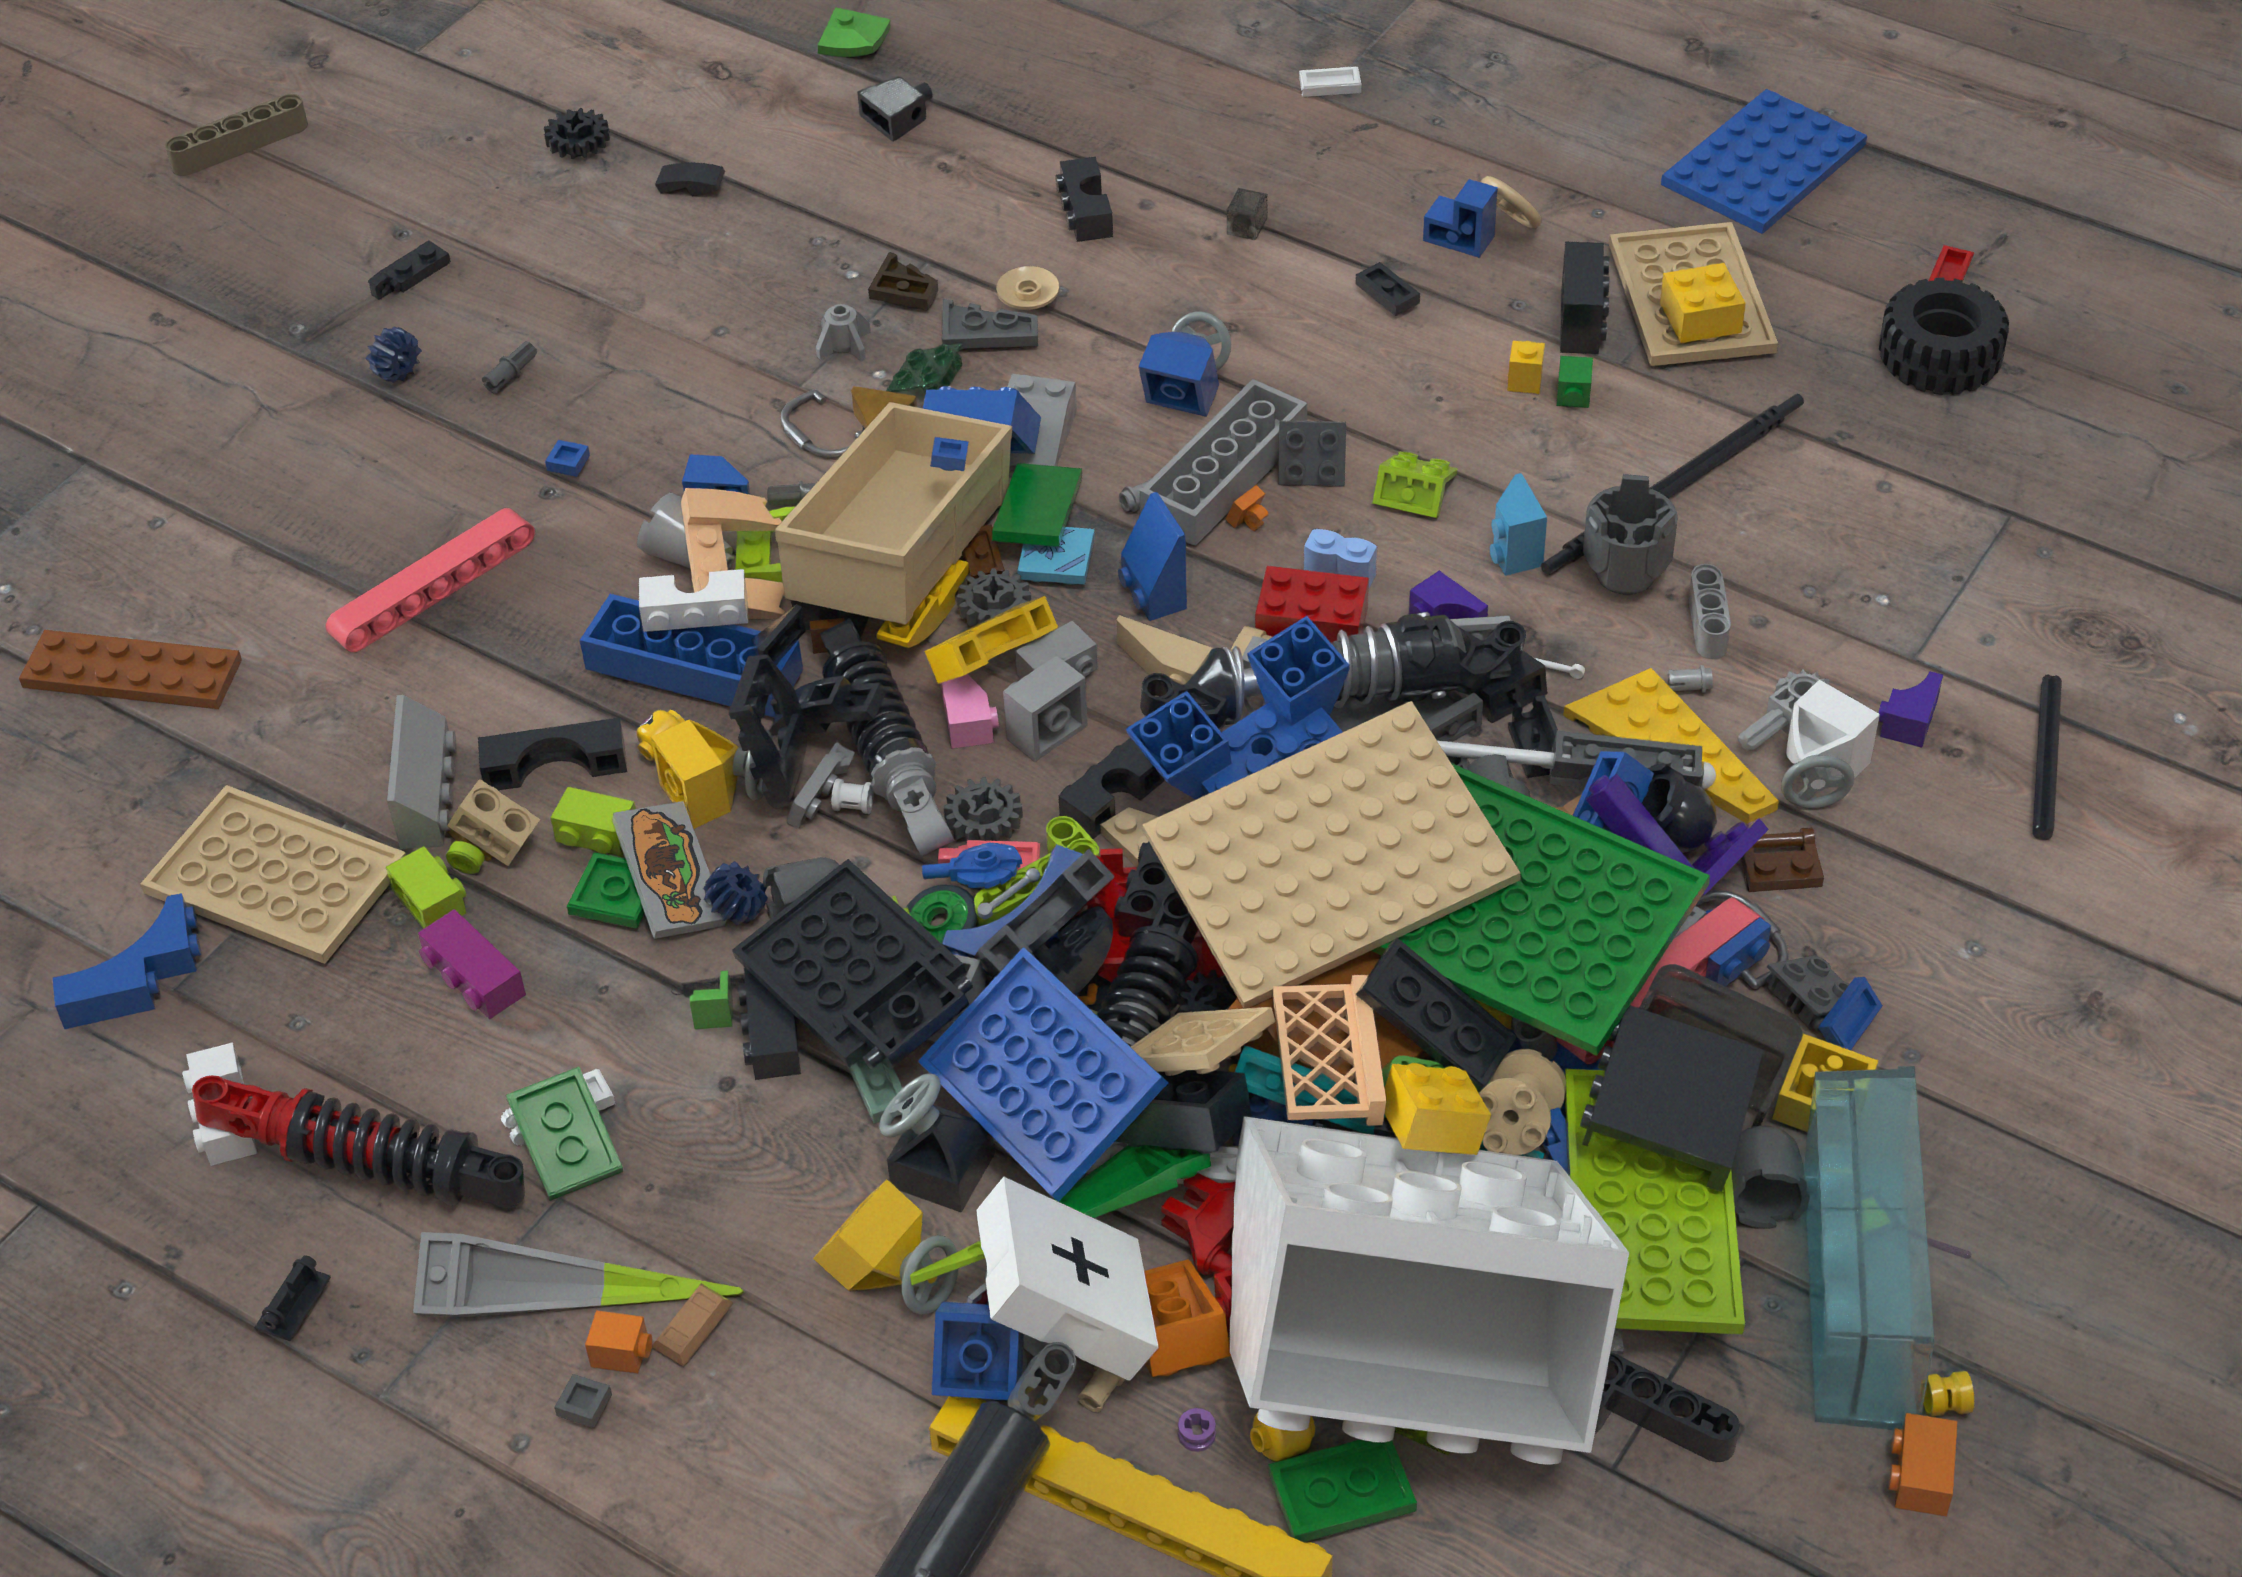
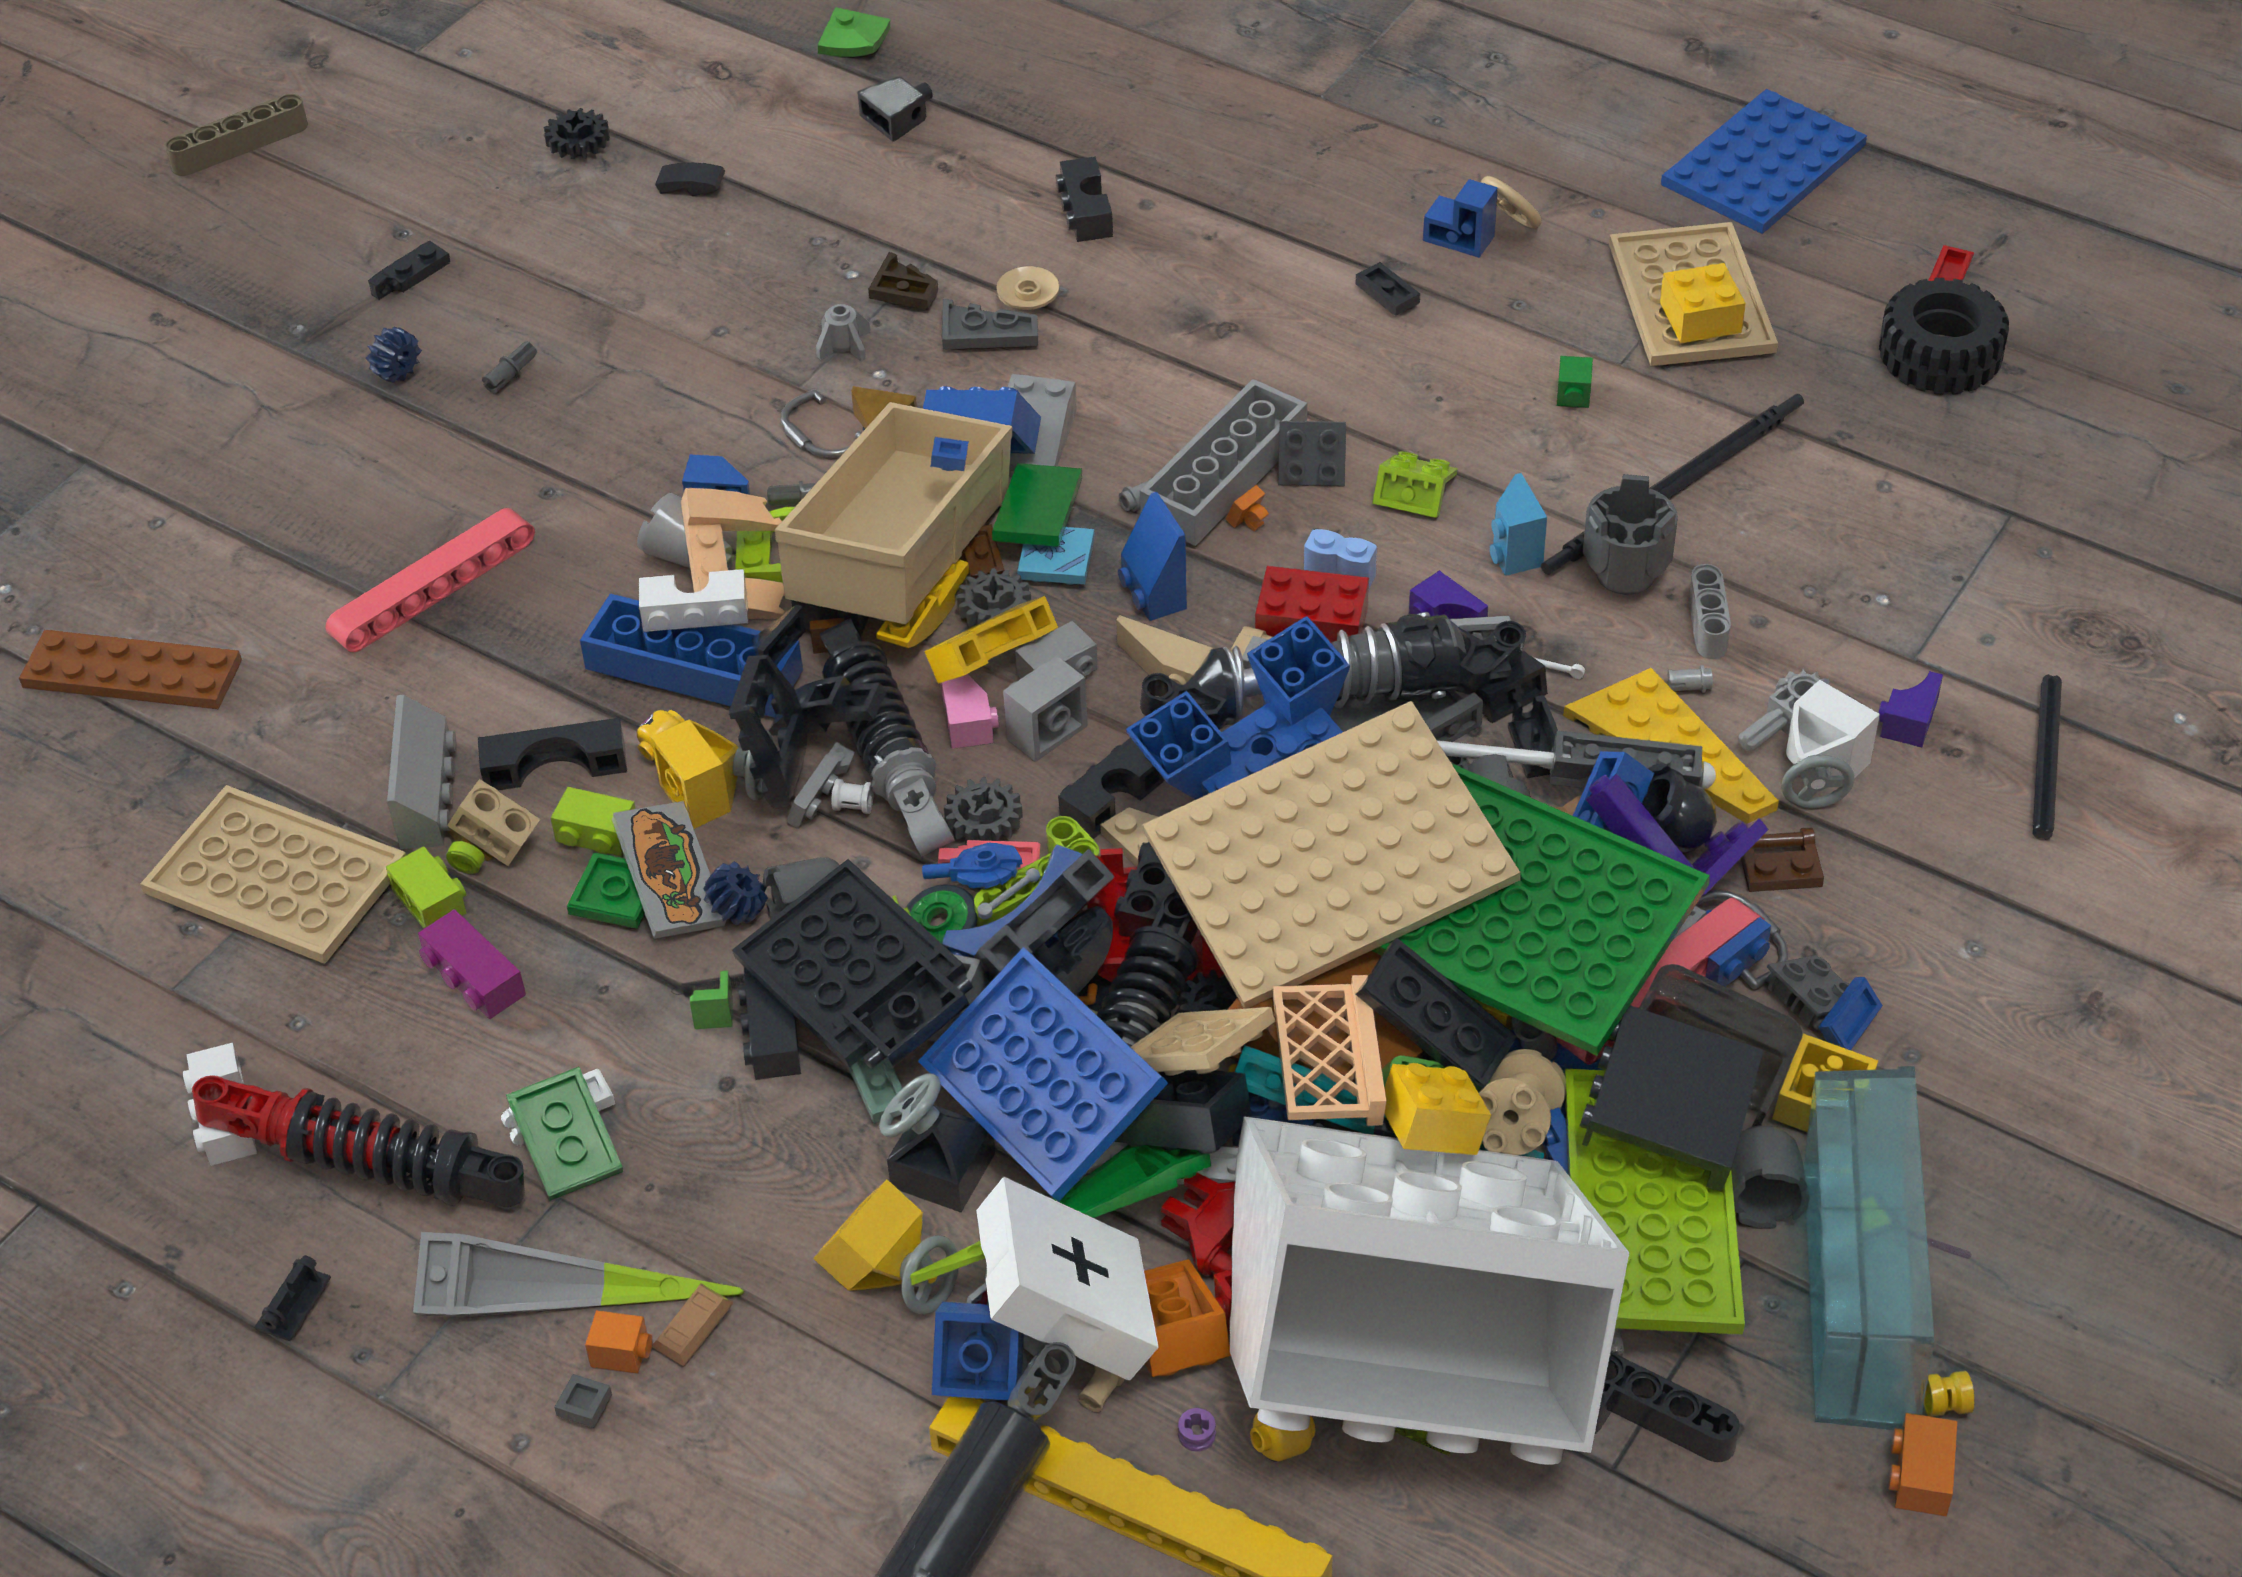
blue arch [53,893,201,1029] -> none
blue plate [545,440,590,477] -> none
clear green hinge [886,343,963,394] -> none
blue piece [1138,312,1231,417] -> none
clear smoke brick [1227,188,1268,240] -> none
green plate [1268,1439,1417,1542] -> none
white tile [1299,67,1362,97] -> none
yellow brick [1507,340,1545,394] -> none
black brick [1560,241,1610,354] -> none

